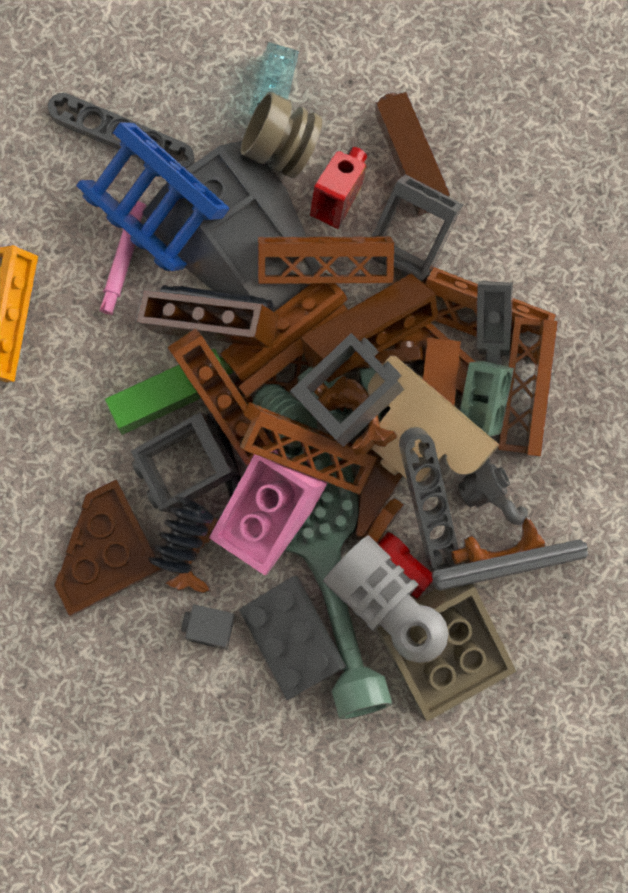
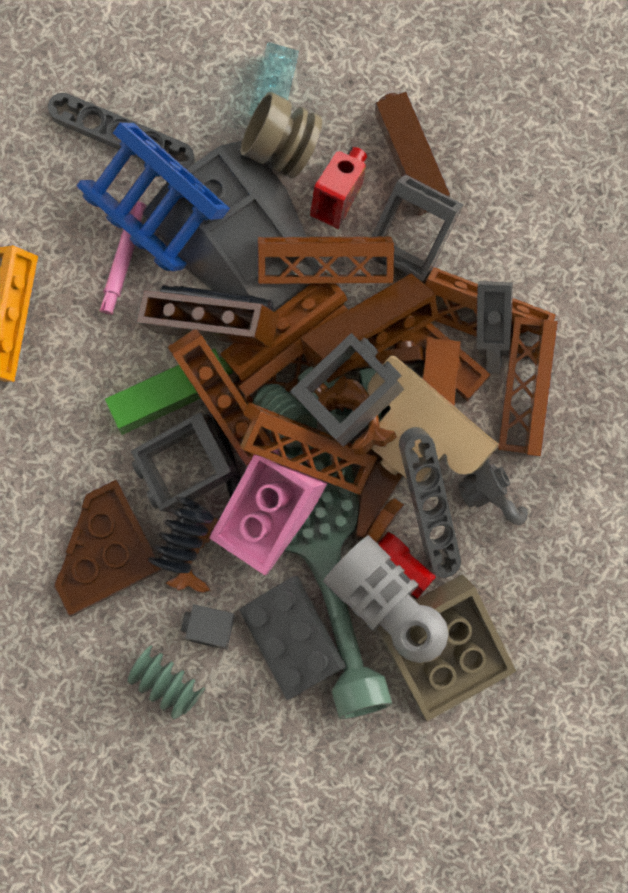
dark grey axle [432,539,588,591] -> none
dark orange animal [451,518,546,565] -> none
sand green brick [460,361,514,436] -> none
none -> sand green piece [127,645,206,720]

